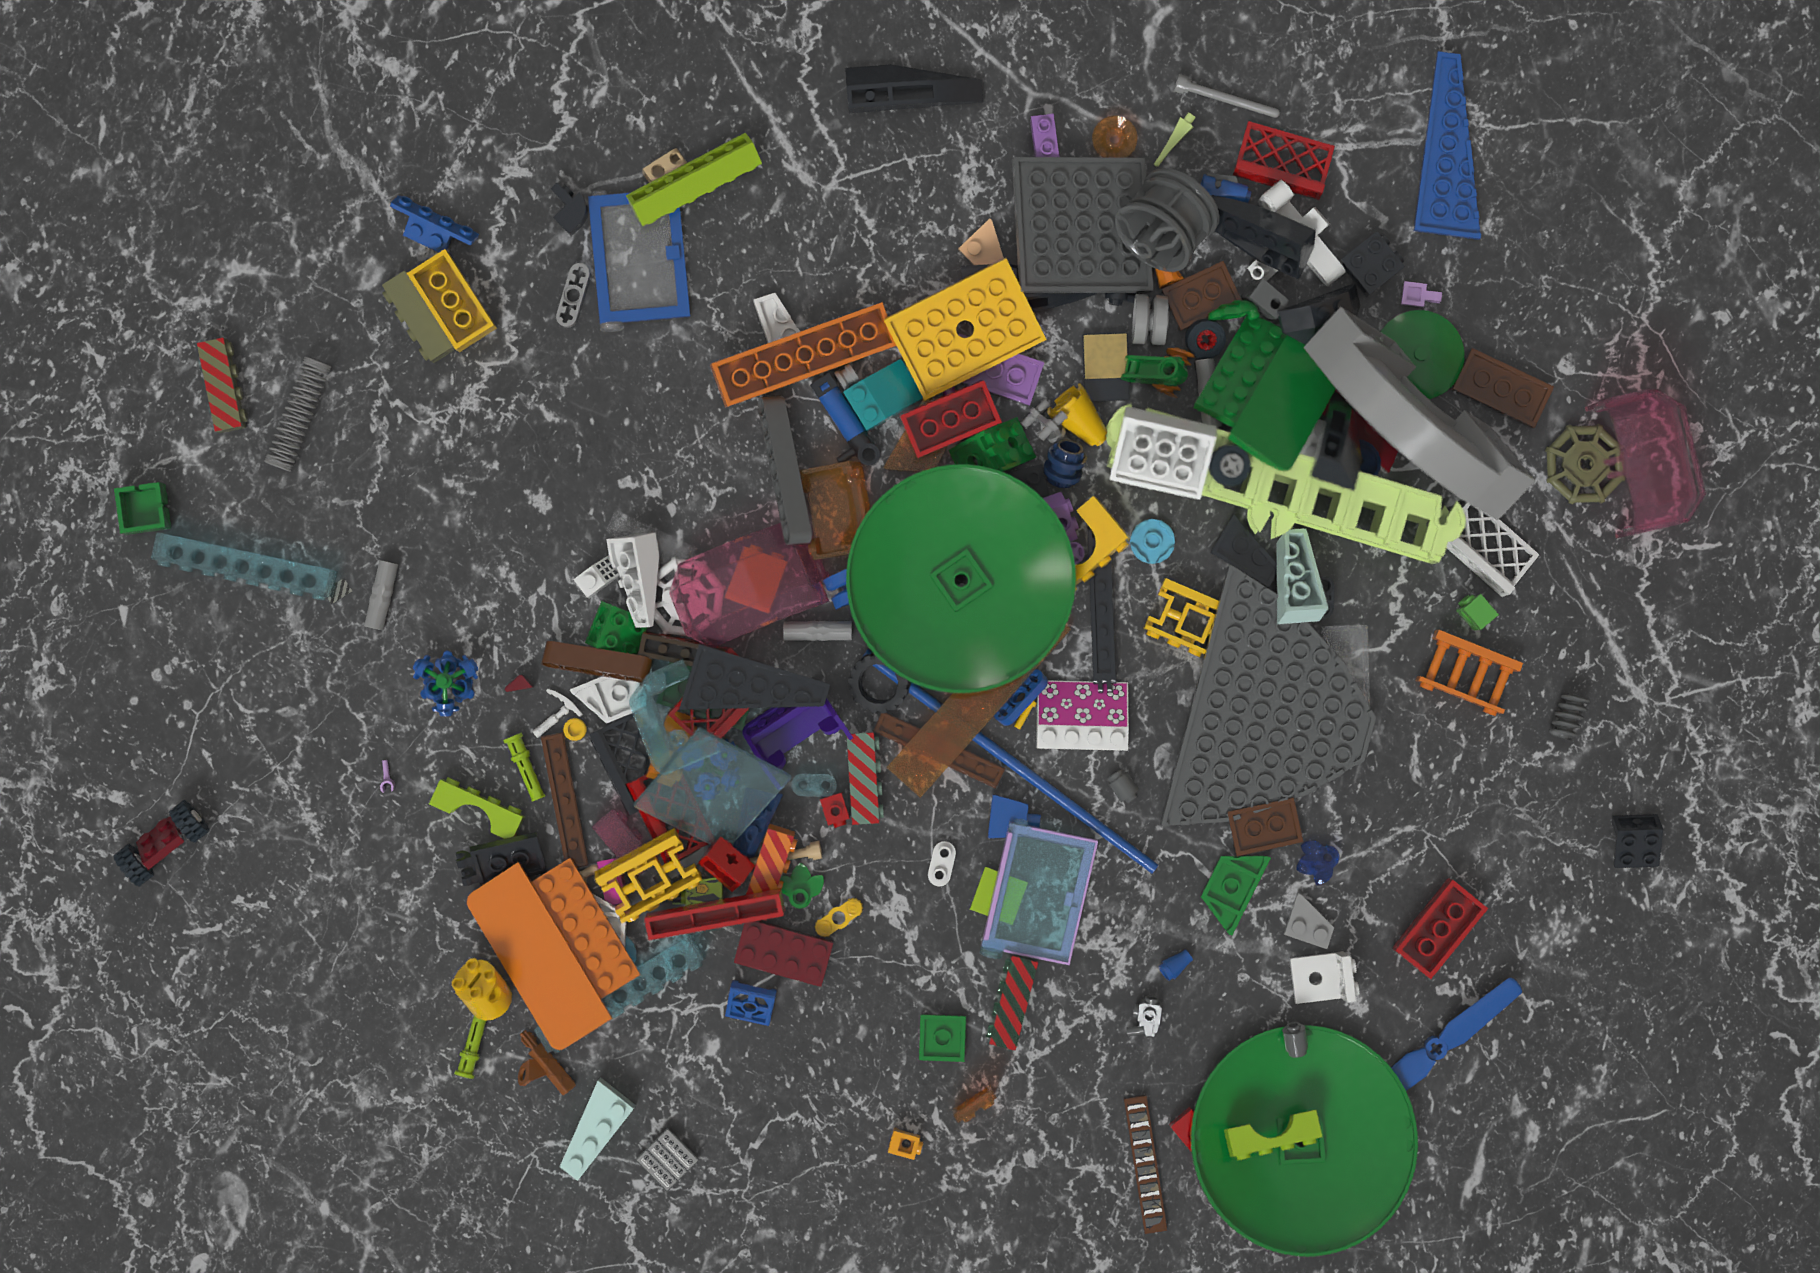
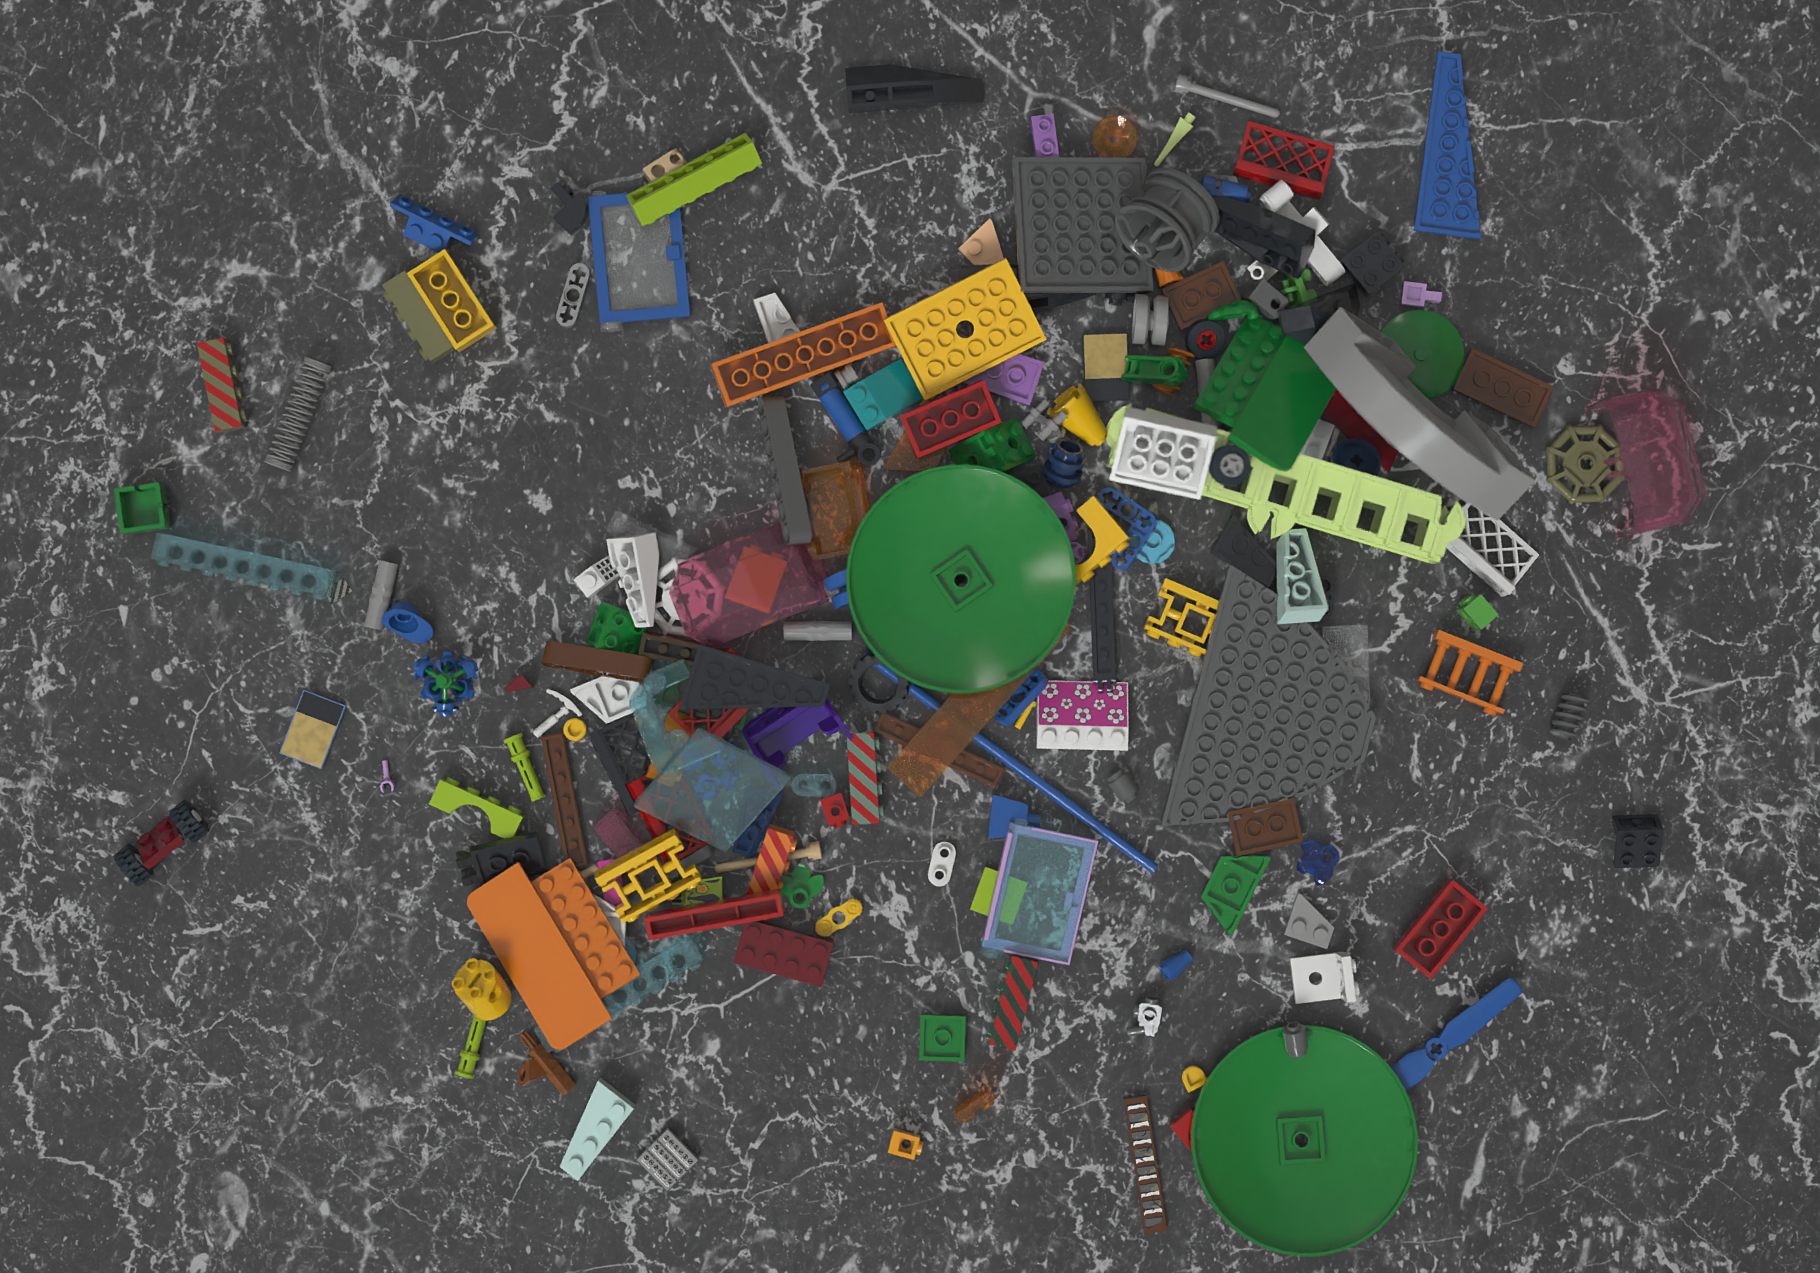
red brick [698,837,755,892] -> none
blue piece [725,980,777,1026] -> none
lime arch [1224,1110,1322,1160] -> none
black wedge [1310,392,1362,491] -> none
none -> tile [279,690,347,769]
none -> blue piece [382,601,433,643]
none -> blue beam [1098,487,1157,571]
none -> yellow tile [1182,1065,1207,1093]
none -> bright green hips [1279,269,1317,305]

